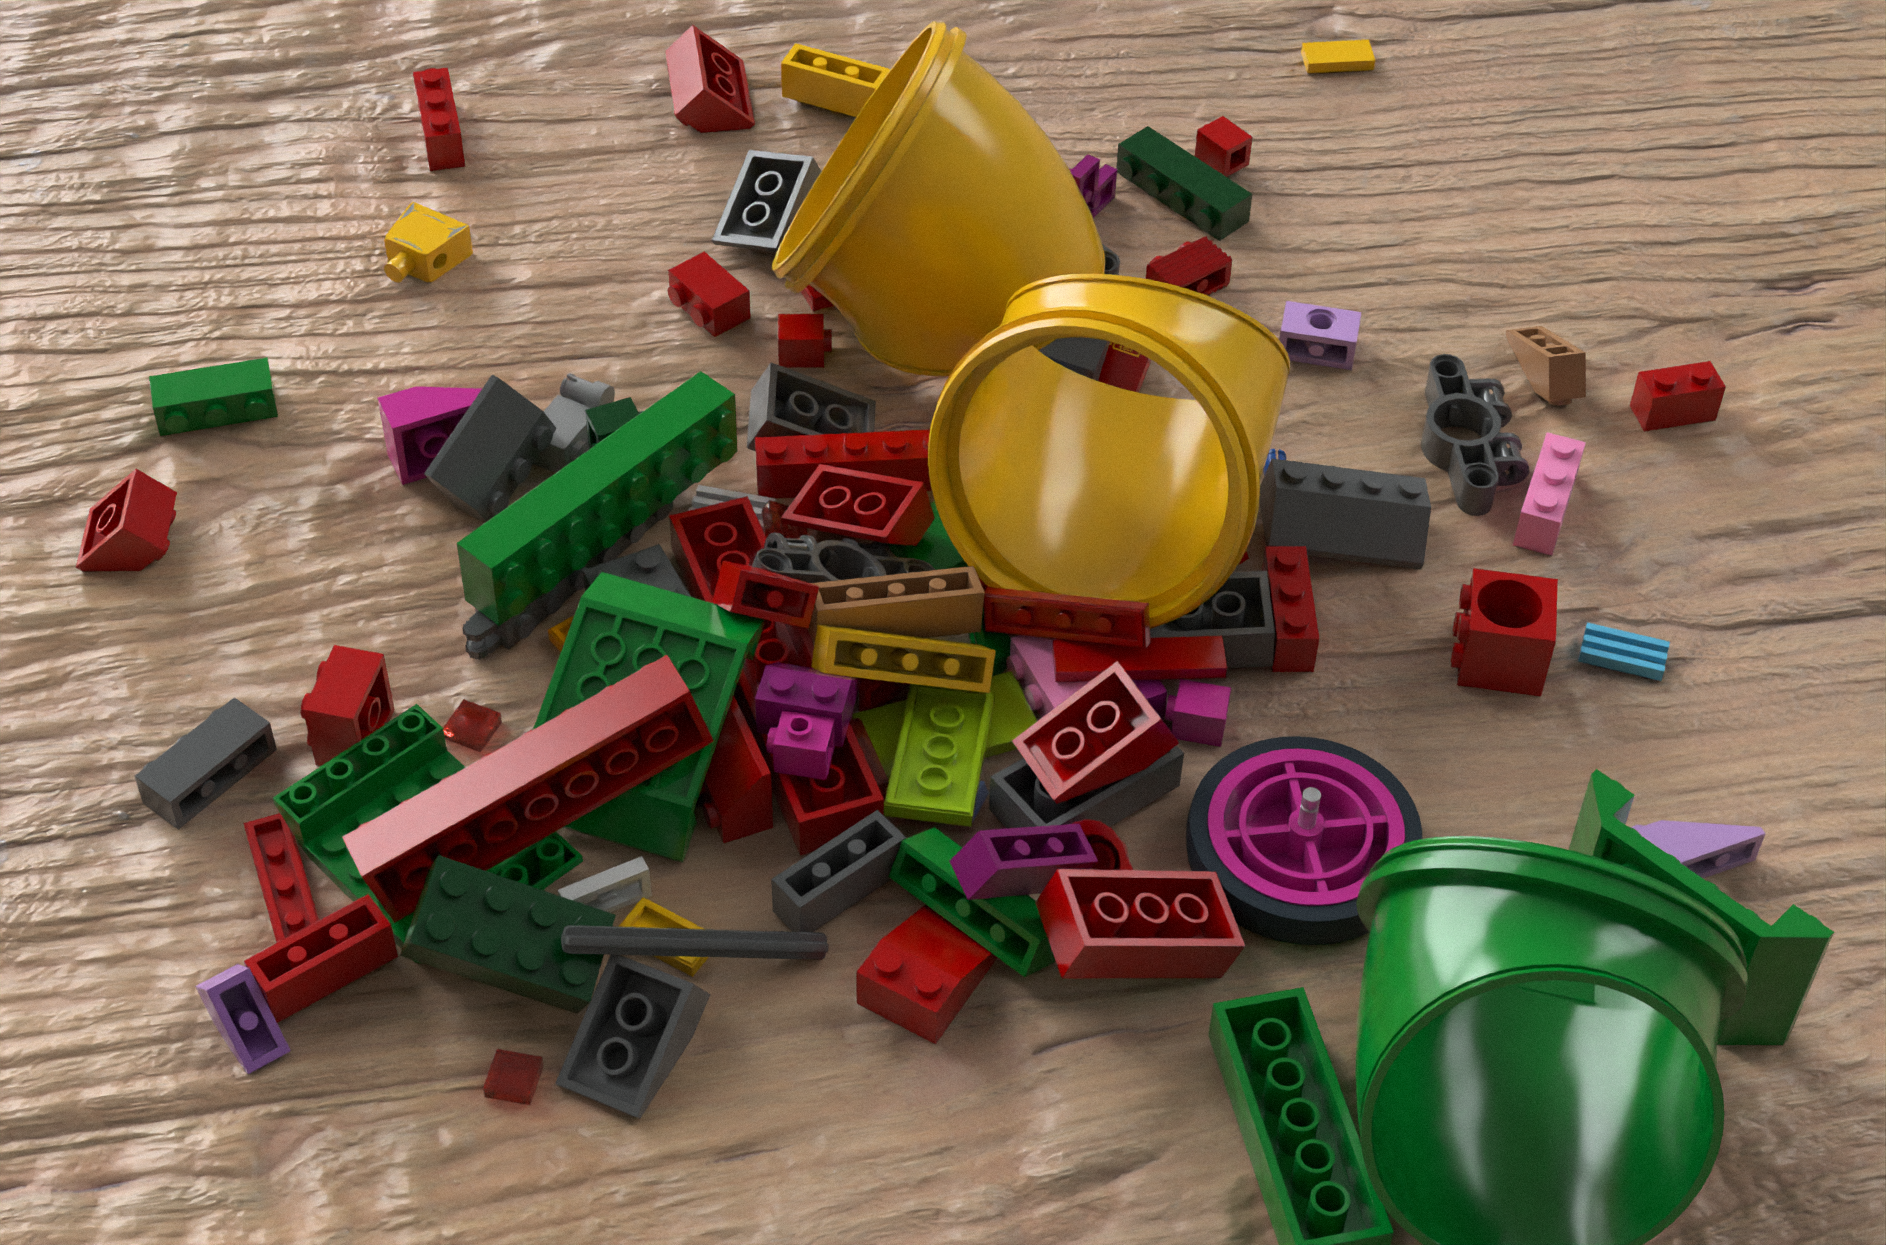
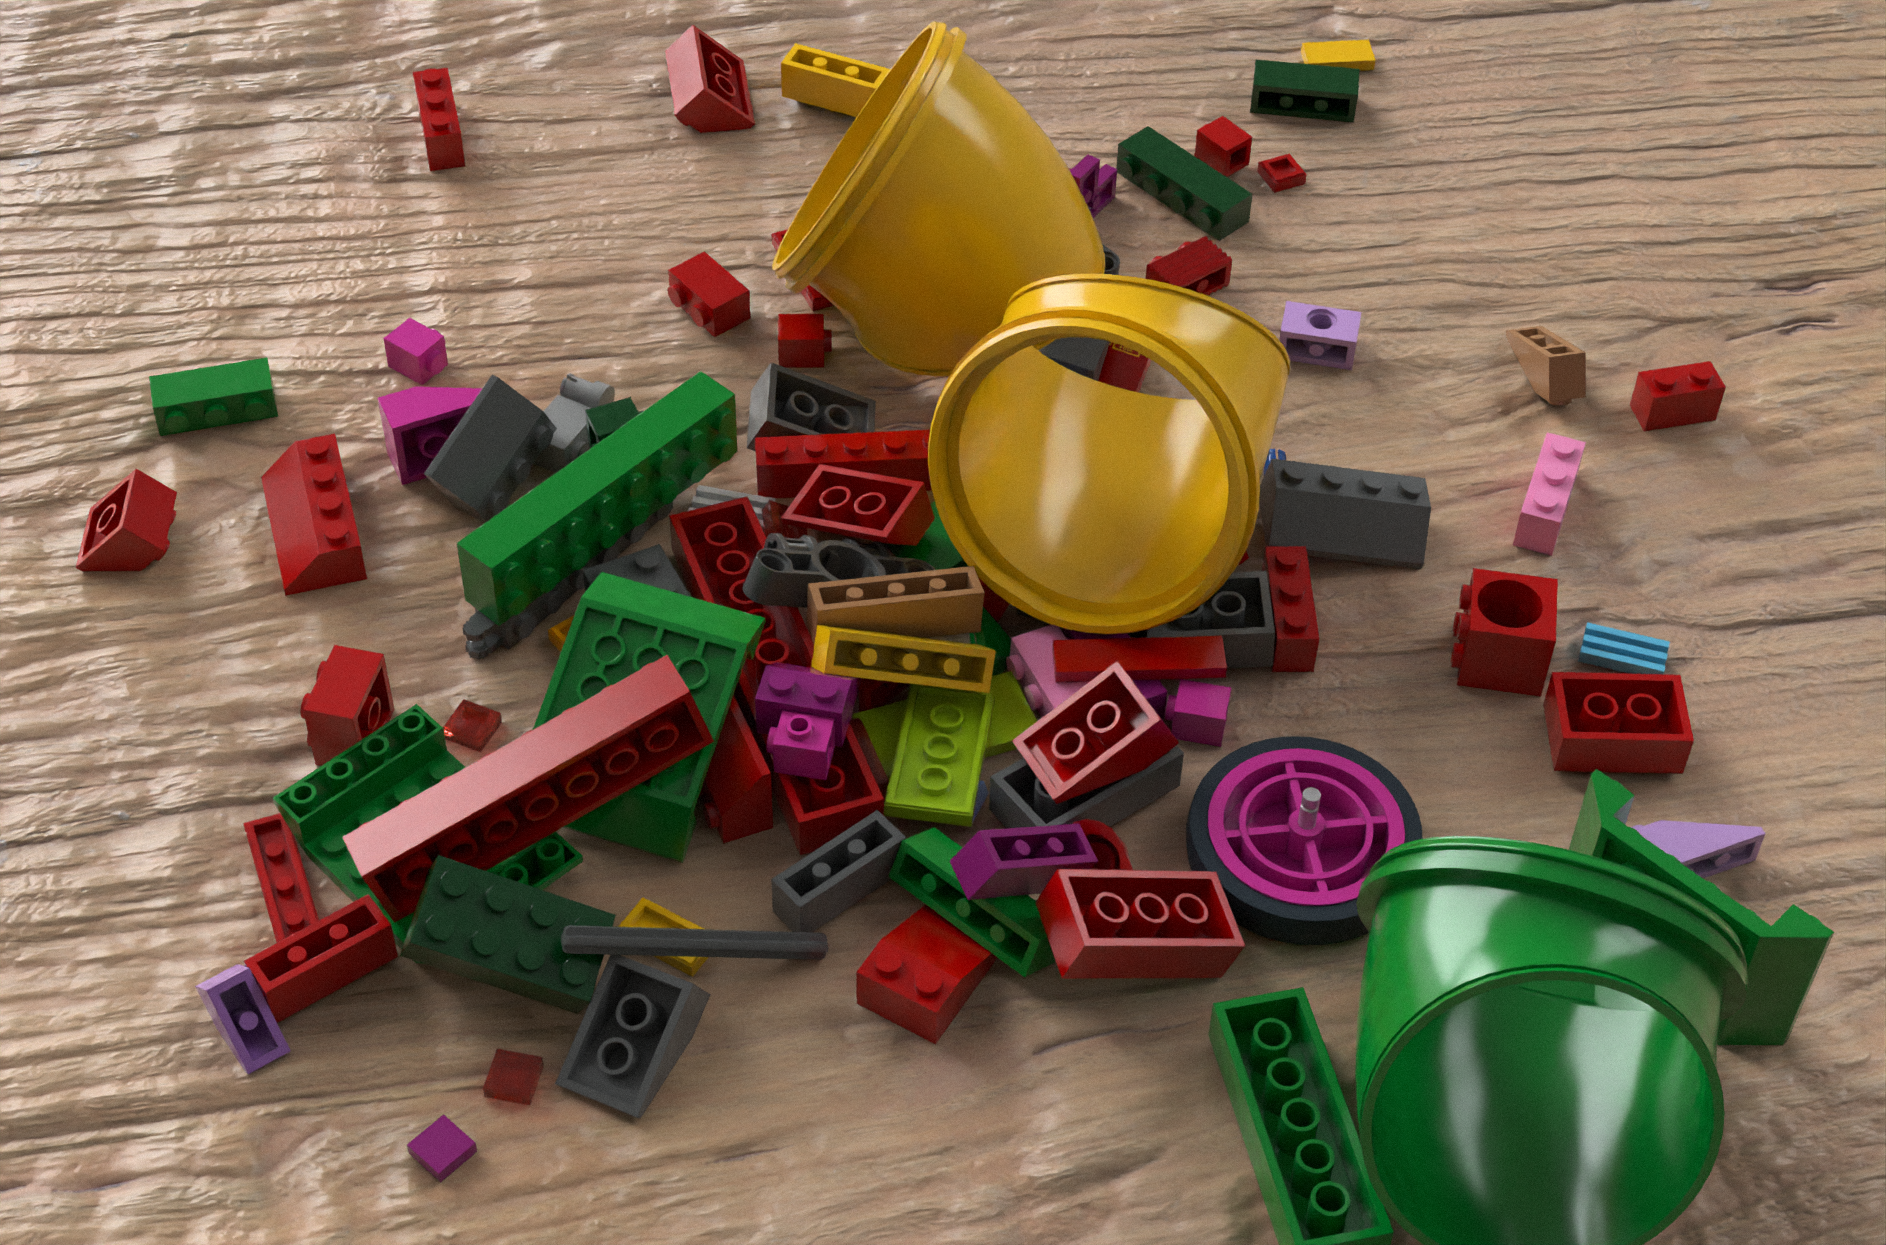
dark grey brick [134,697,277,830] -> none
yellow torso [384,202,473,283] -> none
white tile [558,856,652,913] -> none
dark grey slope [712,150,821,252] -> none
red slope [712,560,819,628] -> none
red tile [983,587,1150,648] -> none
dark grey piece [1421,354,1530,516] -> none
none -> red slope [261,434,367,596]
none -> dark pink brick [383,318,448,385]
none -> magenta tile [407,1114,477,1182]
none -> dark green brick [1250,59,1360,123]
none -> red tile [1257,153,1307,193]
none -> red brick [1543,672,1694,774]

